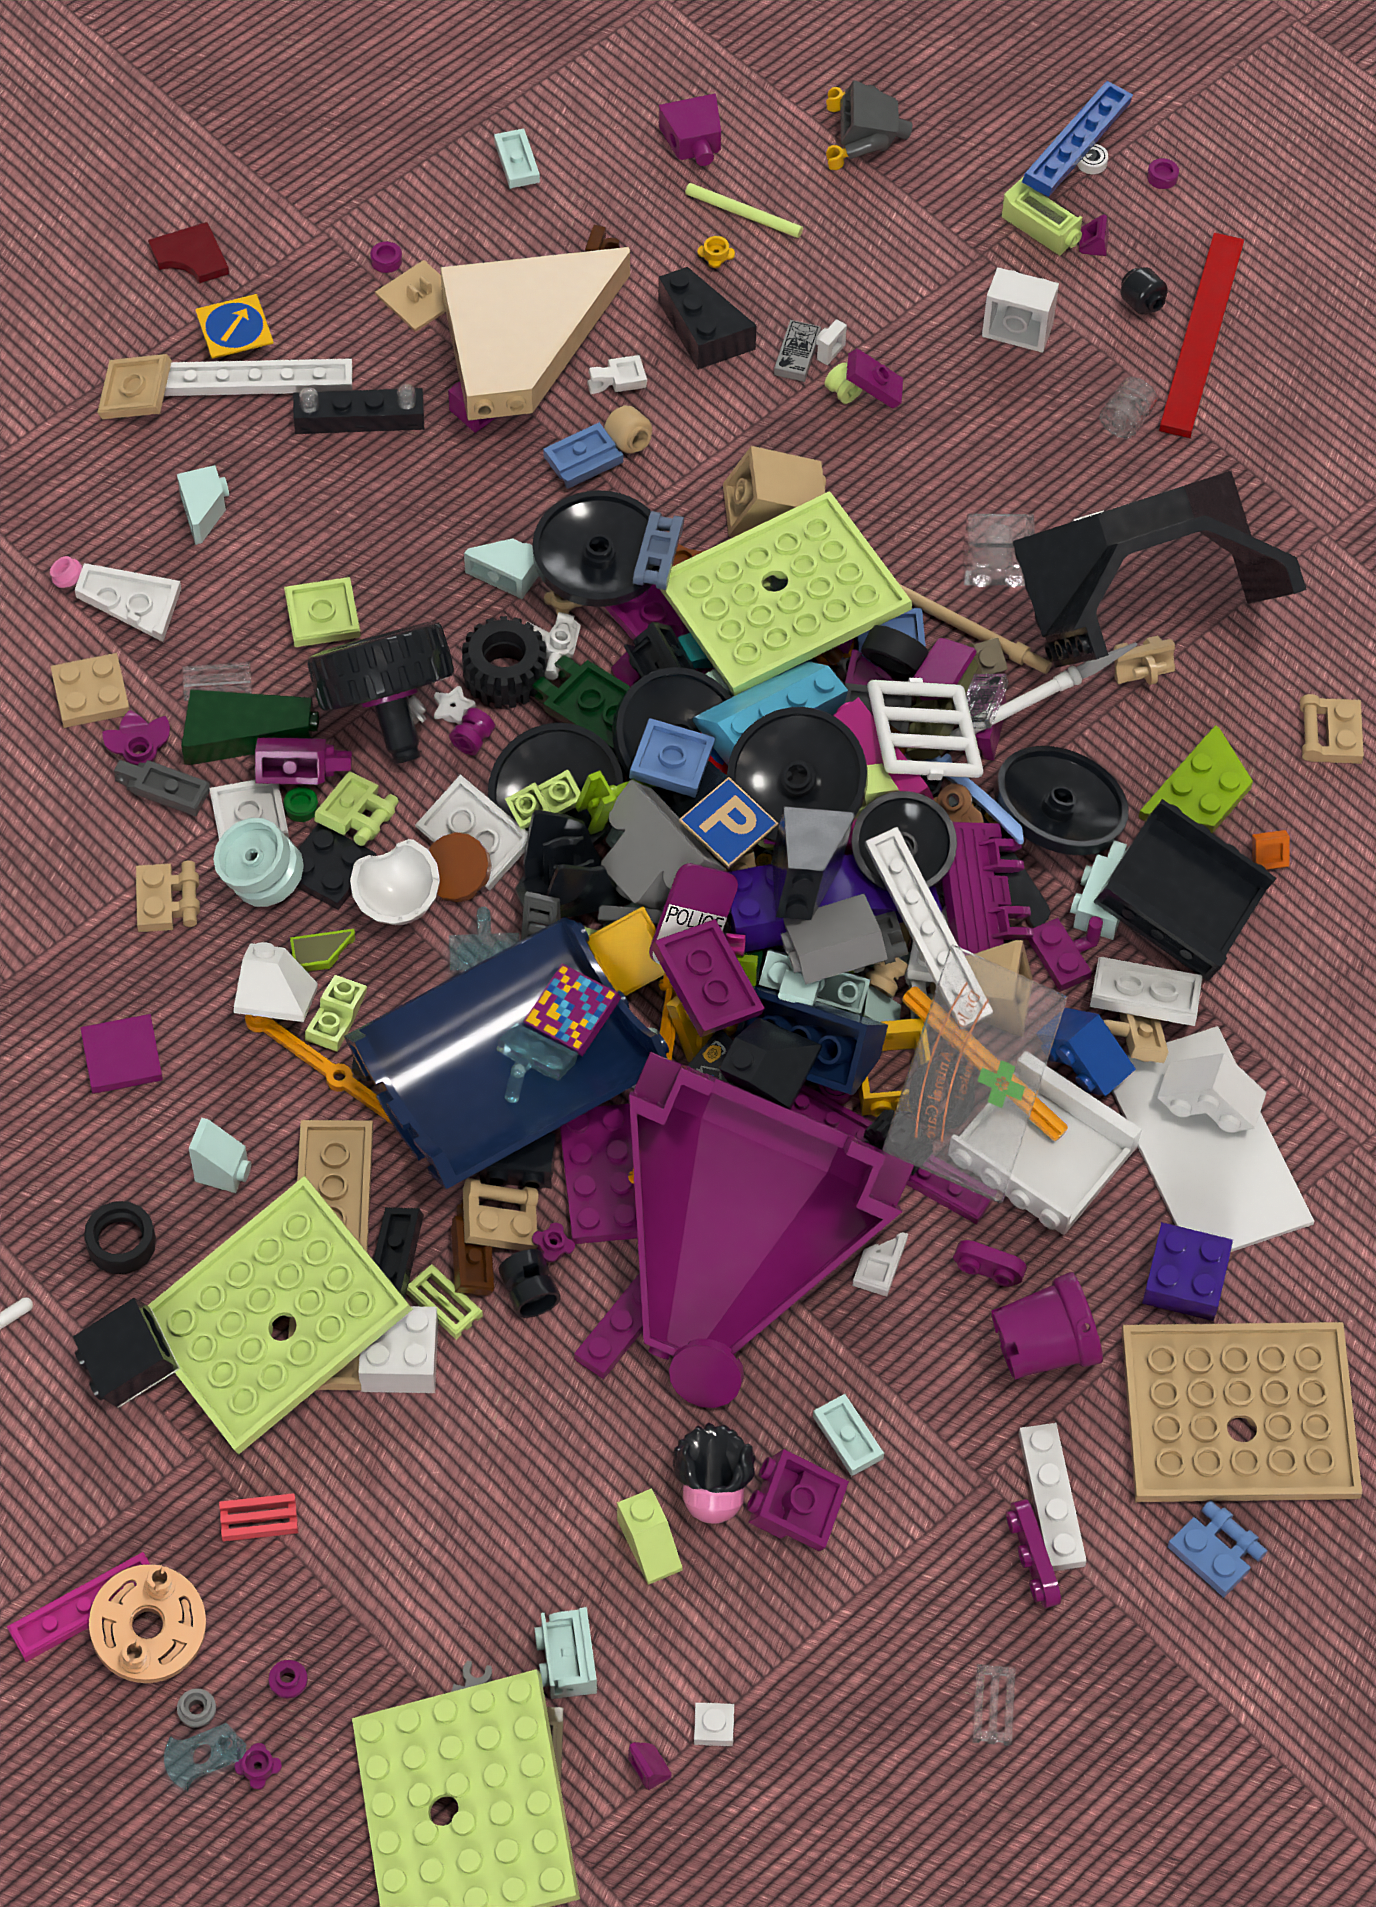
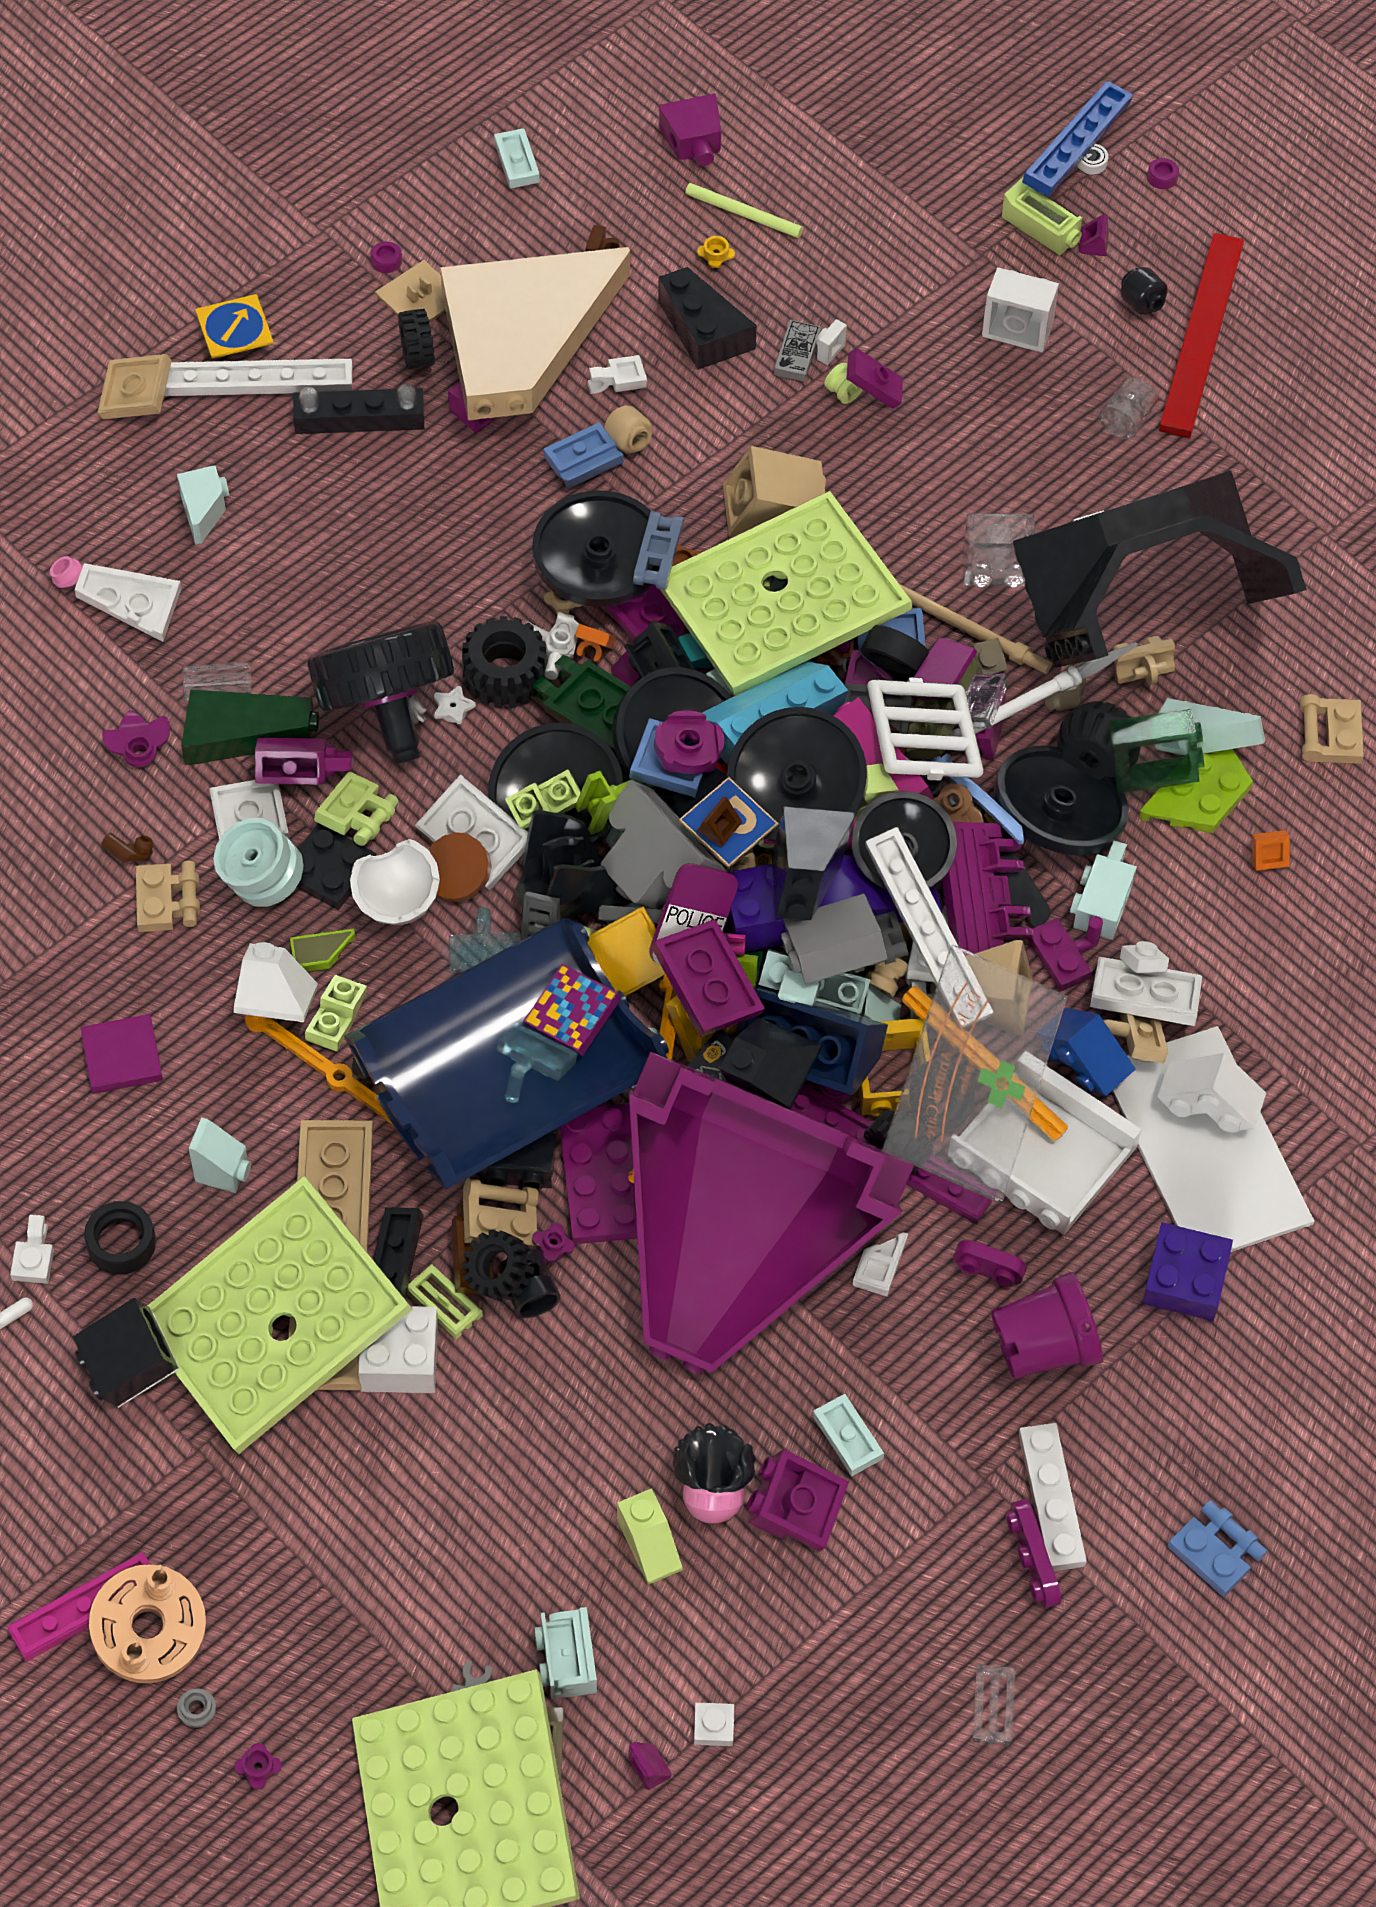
tan plate [51,653,130,728] -> none
dark grey hinge [114,760,210,816] -> none
dark red tile [148,222,229,283] -> none
clear light blue piece [164,1723,246,1791] -> none
coral tile [219,1493,298,1542] -> none
magenta plate [269,1660,308,1699] -> none
yellowish green plate [284,577,361,647] -> none
green tile [284,787,319,822] -> none
magenta wheel [449,708,495,755] -> none
light aqua slope [464,538,539,599] -> none
magenta plate [574,1273,643,1379] -> none
magenta tile [669,1339,744,1408] -> none
dark grey torso [826,80,913,170] -> none
black panel [1093,799,1277,981] -> none
tan plate [1122,1322,1362,1502] -> none
none -> white plate [10,1215,54,1284]
none -> reddish brown arm [101,833,154,863]
none -> black tyre [398,308,435,369]
none -> black tyre [462,1230,534,1301]
none -> orange tile [575,624,616,663]
none -> magenta plate [654,710,724,774]
none -> reddish brown slope [696,797,742,847]
none -> dark tan arm [1044,678,1086,711]
none -> black wheel [1057,701,1141,780]
none -> clear green window [1109,709,1205,794]
none -> white plate [1120,941,1169,973]
none -> light aqua slope [1151,698,1265,756]

